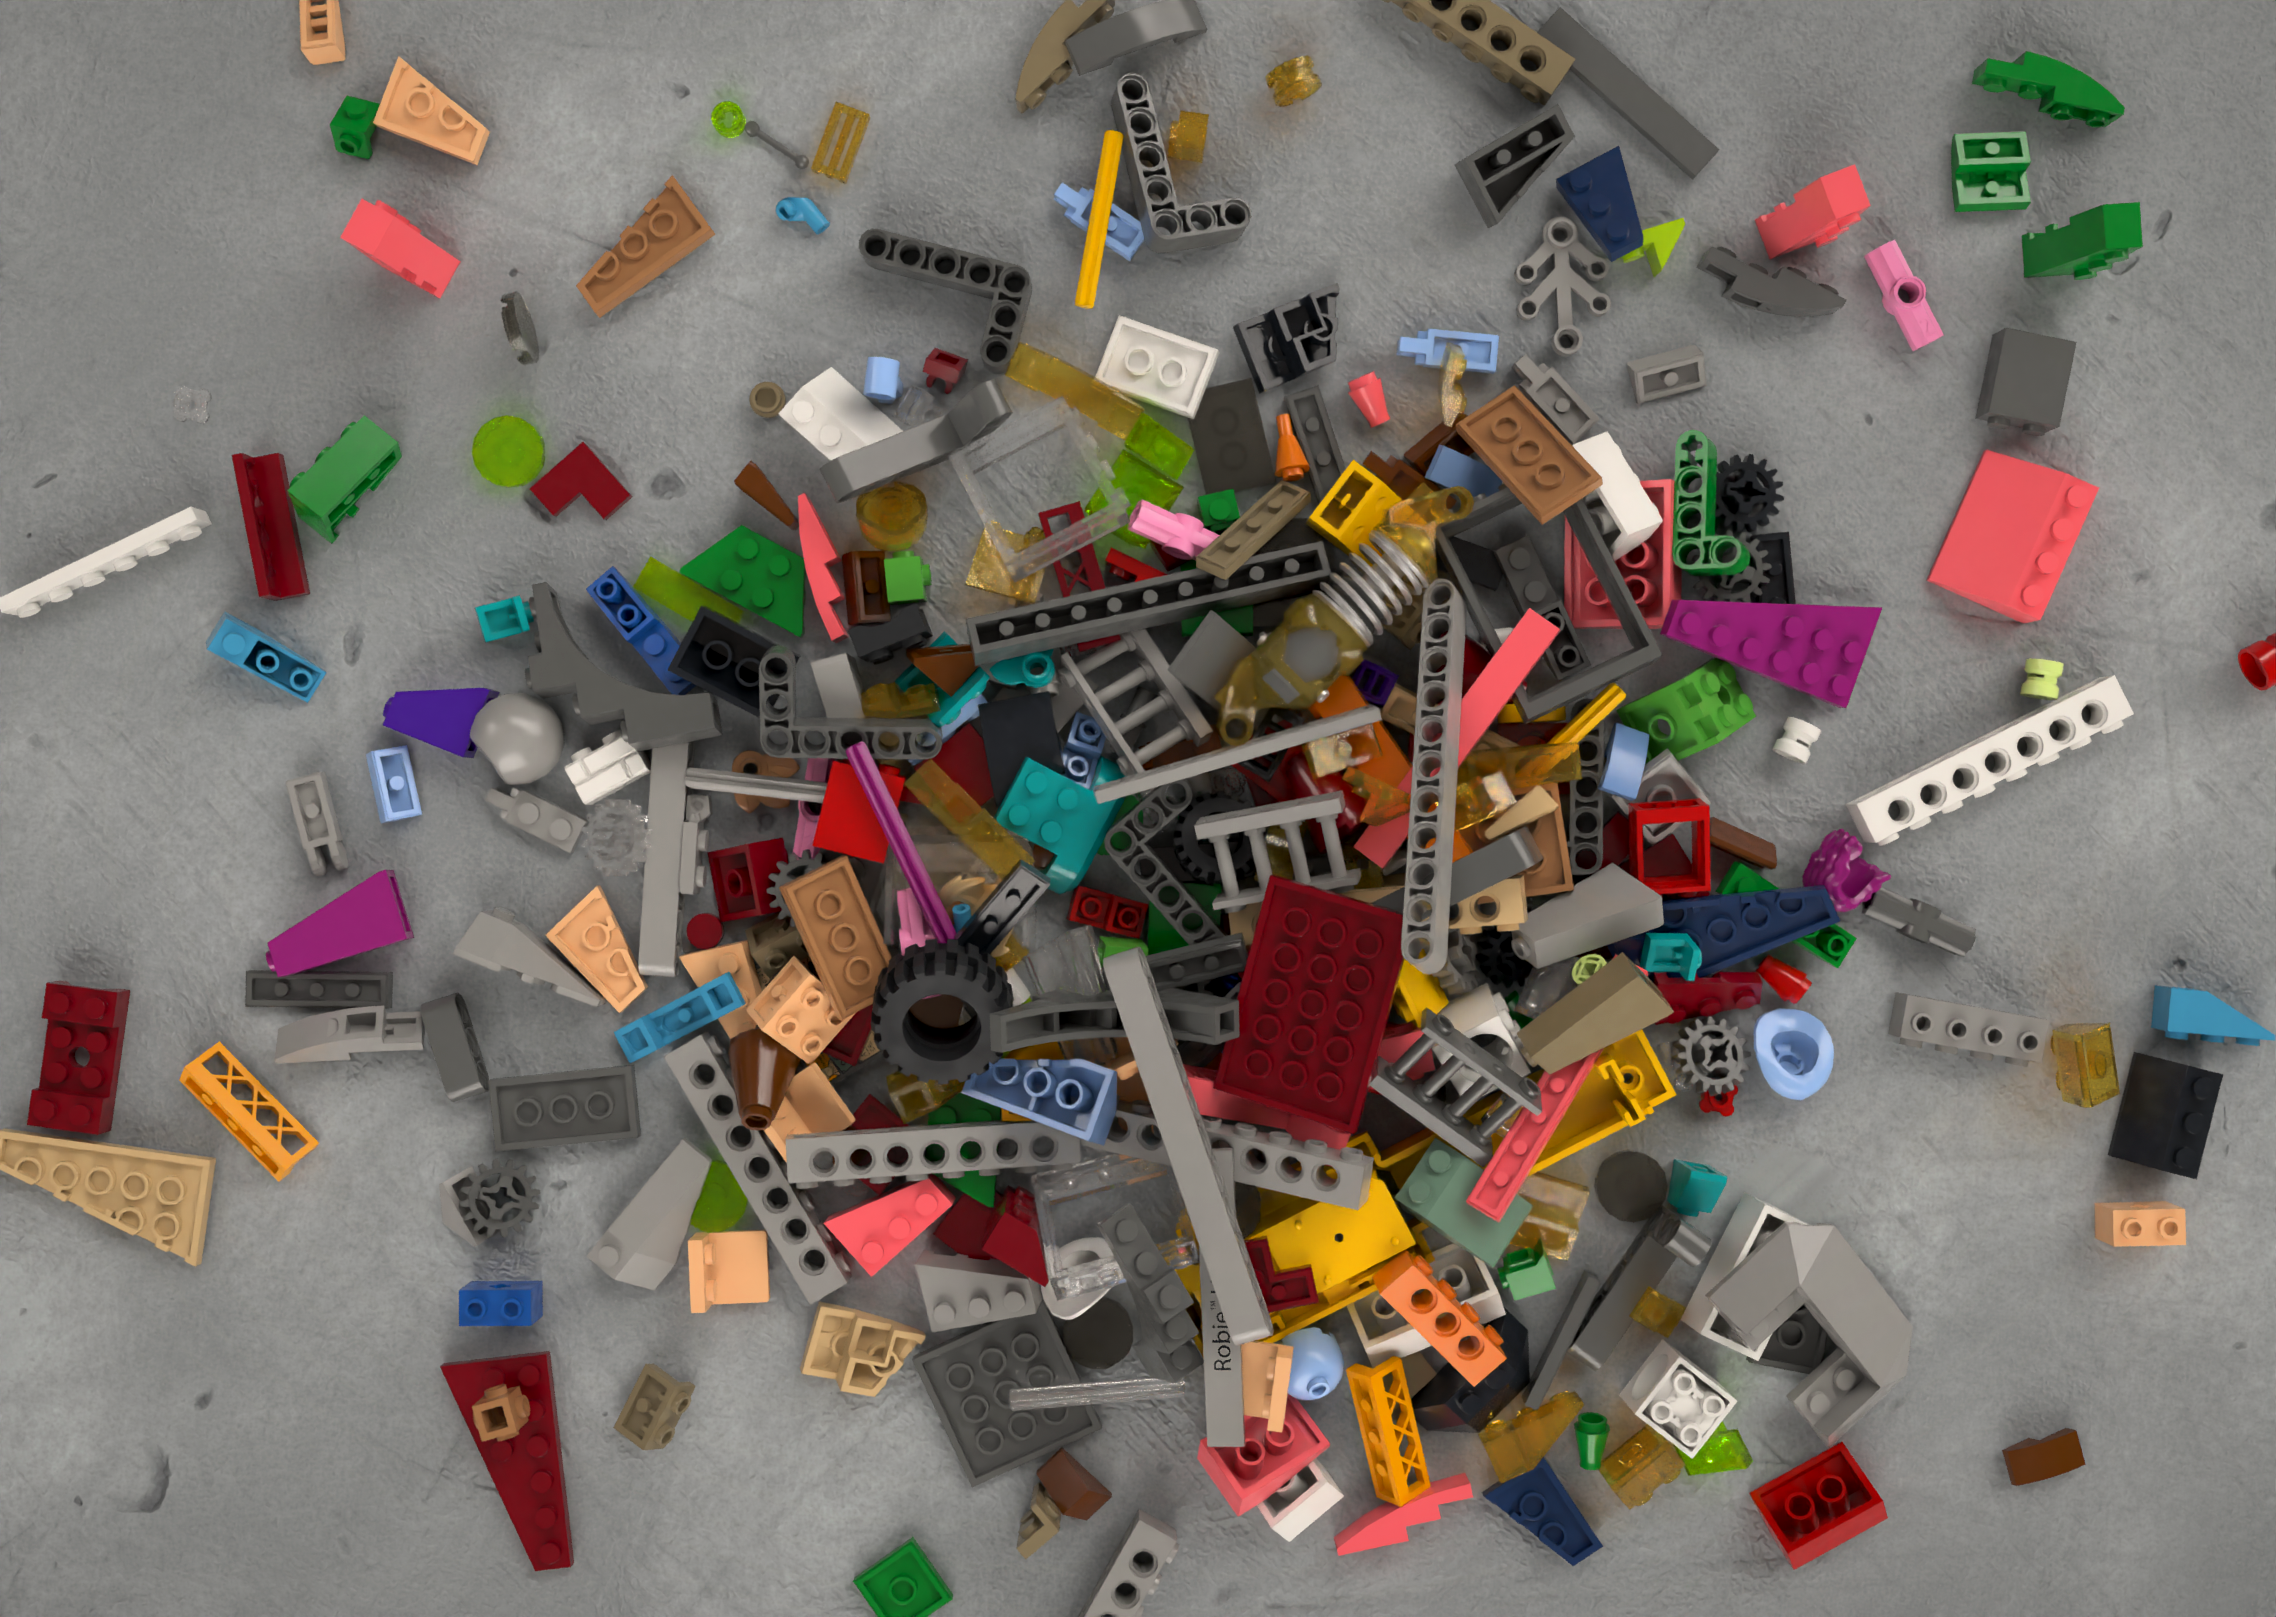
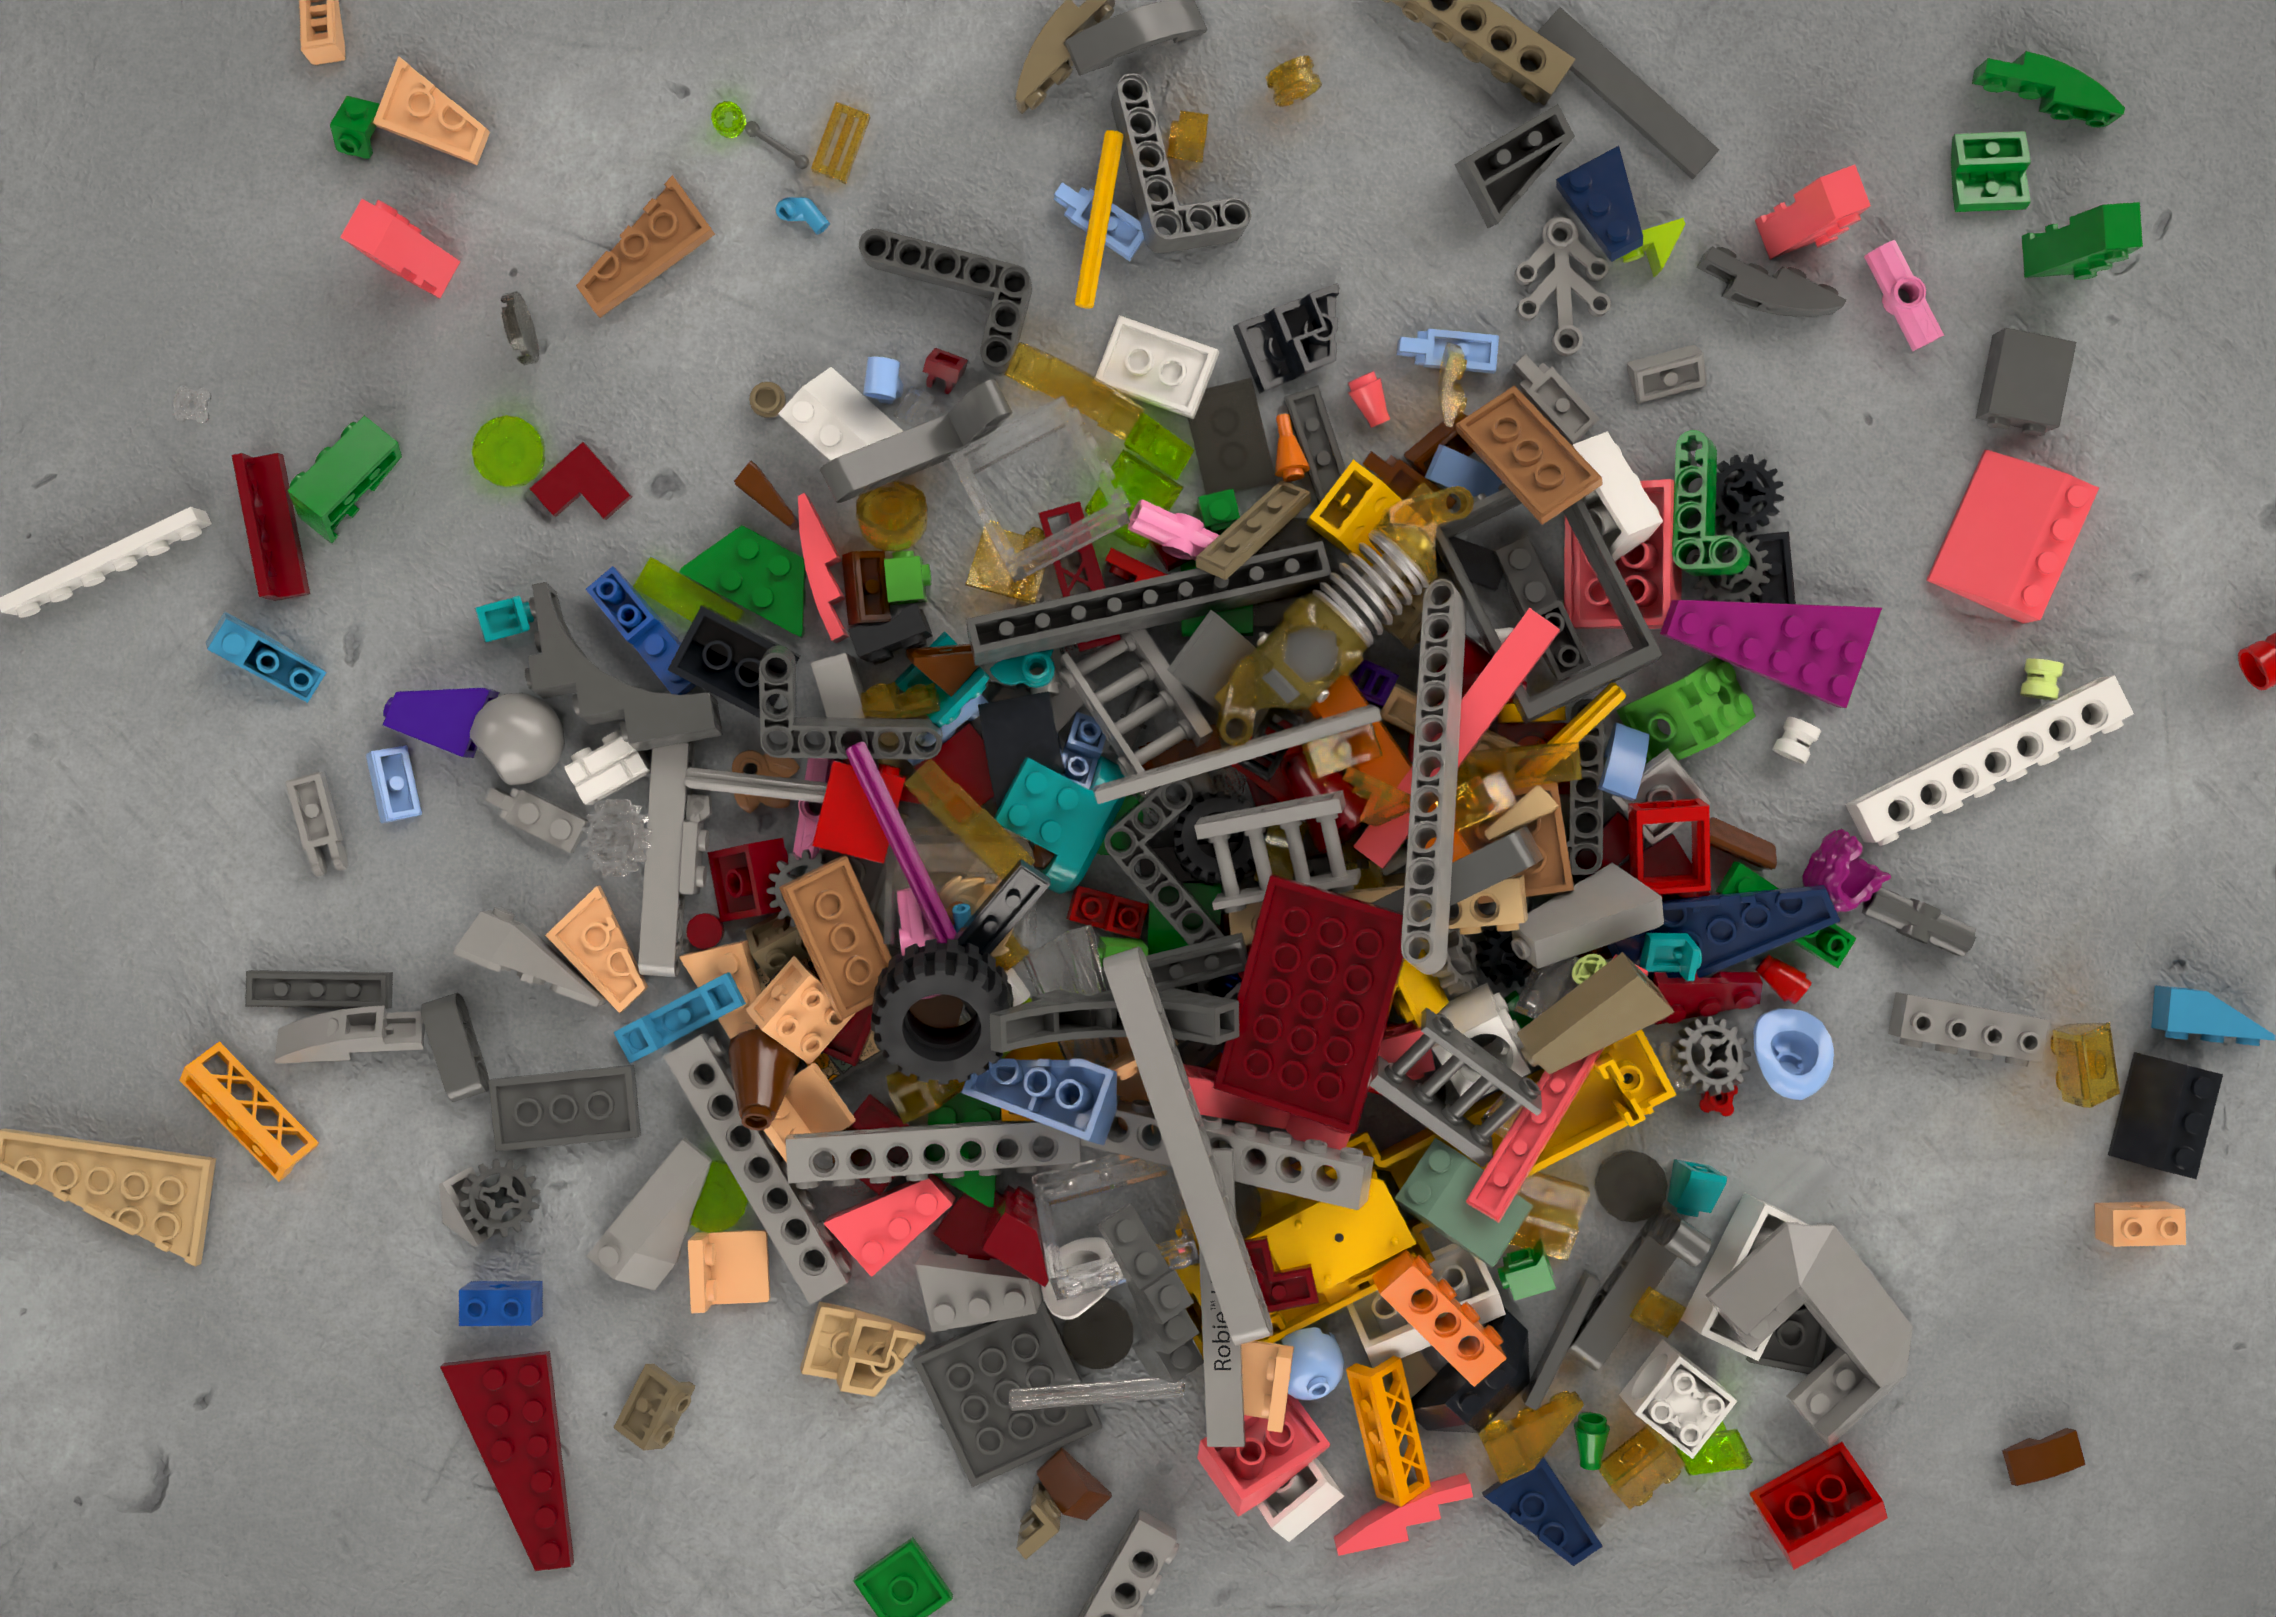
dark red piece [27,980,130,1135] -> none
magenta slope [266,870,414,977] -> none
medium nougat brick [472,1384,530,1442] -> none

